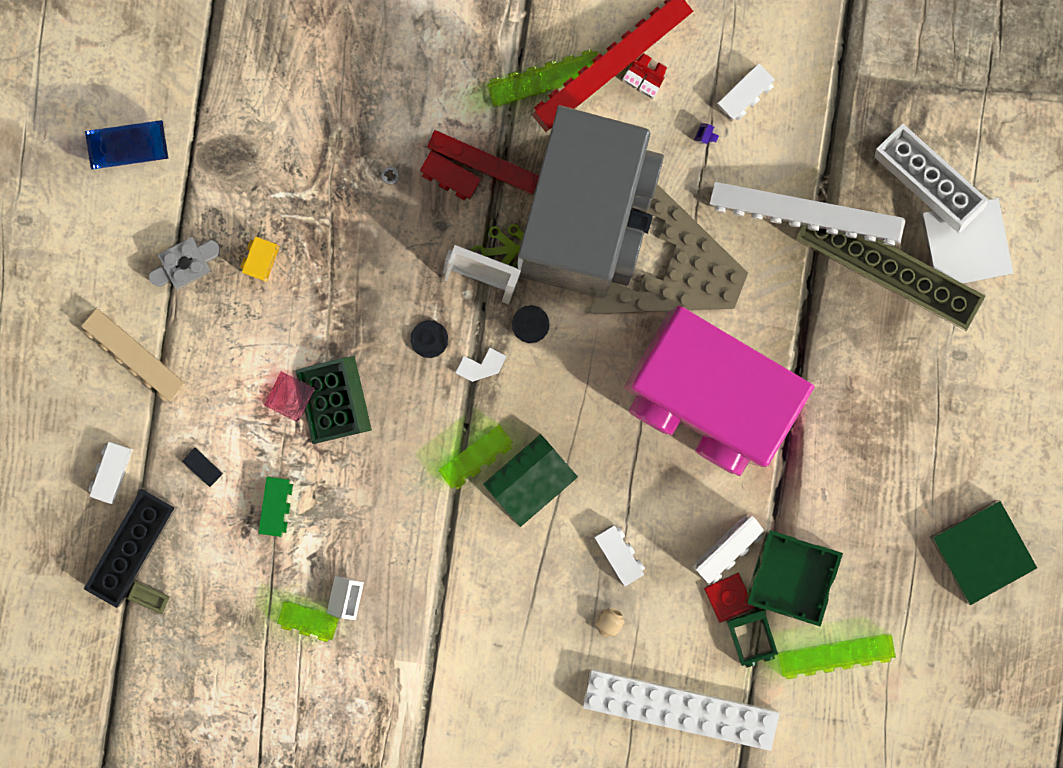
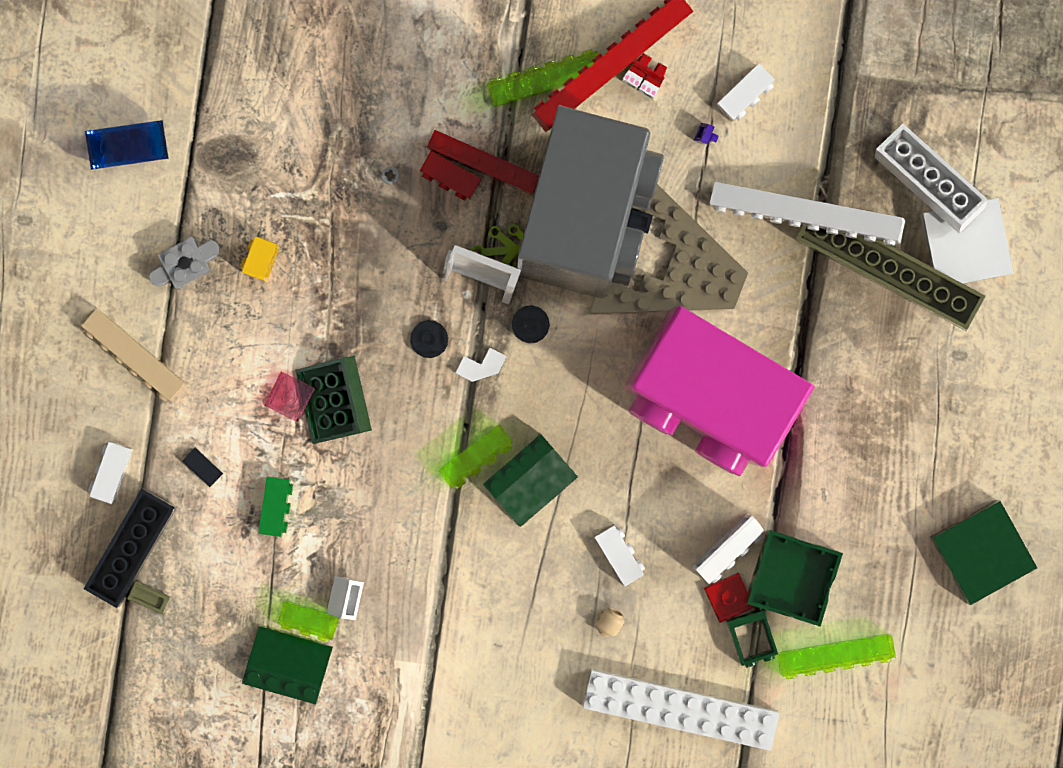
none -> dark green slope [242,626,333,705]

